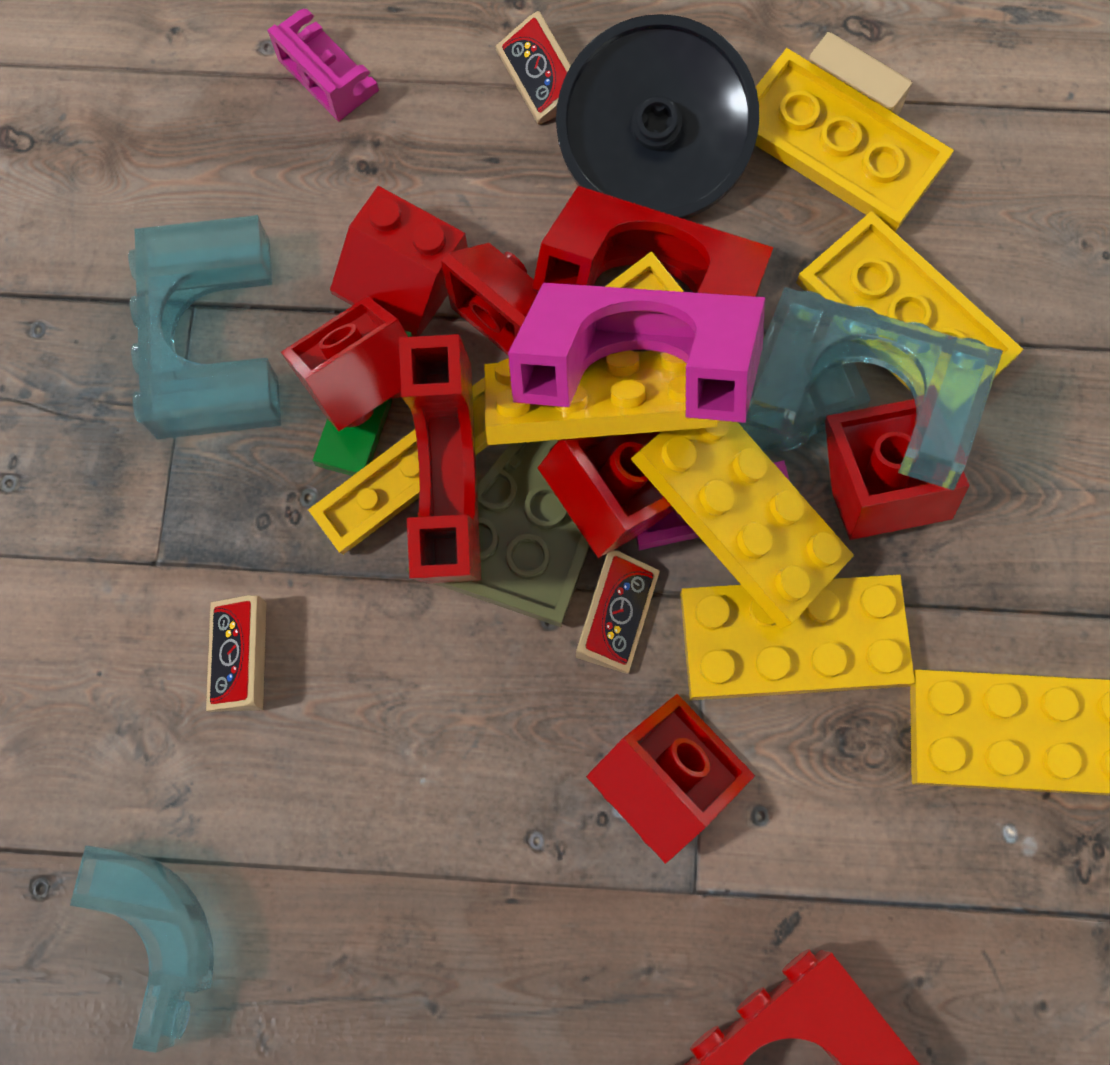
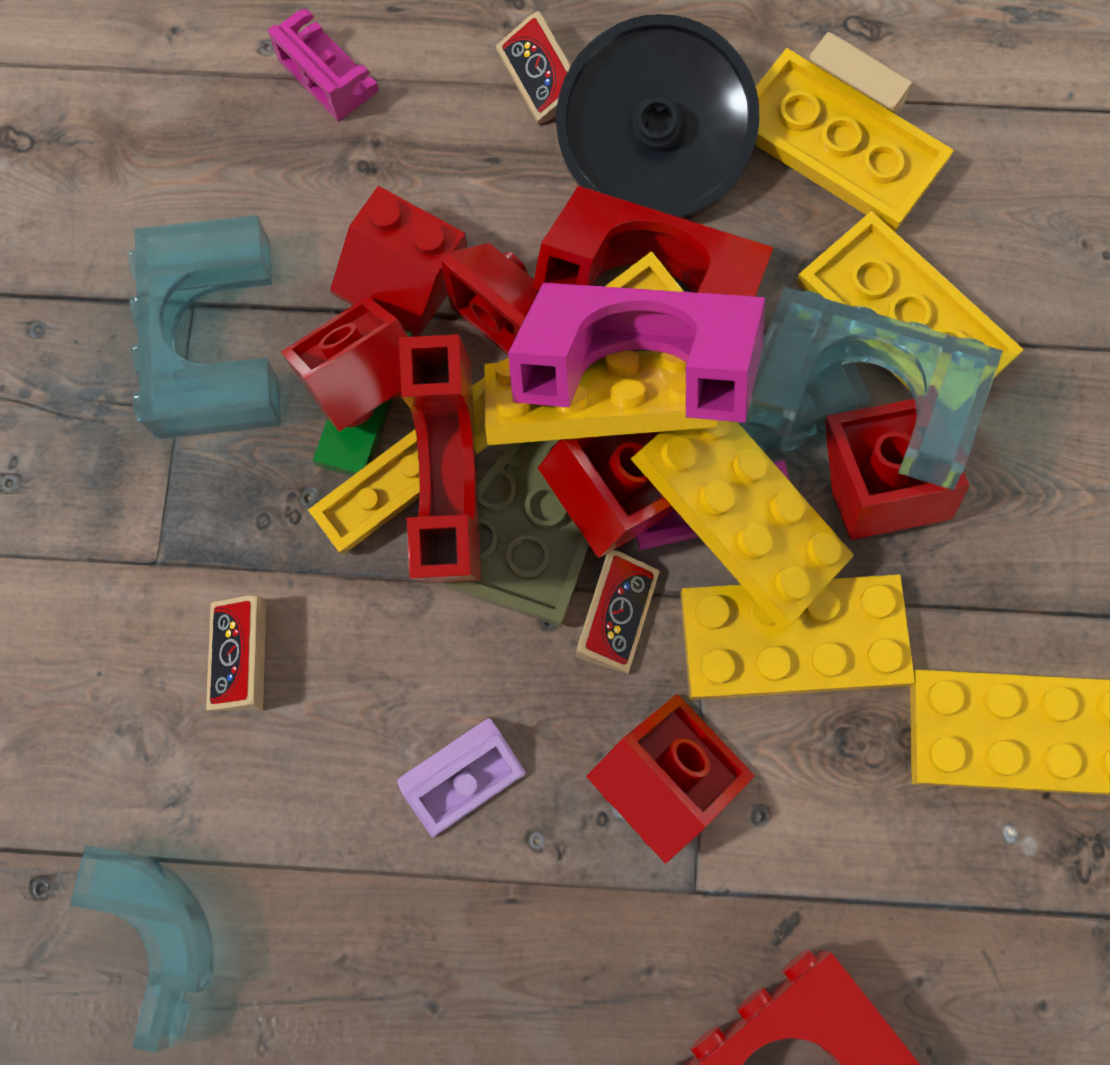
none -> lavender slope [397,719,527,838]

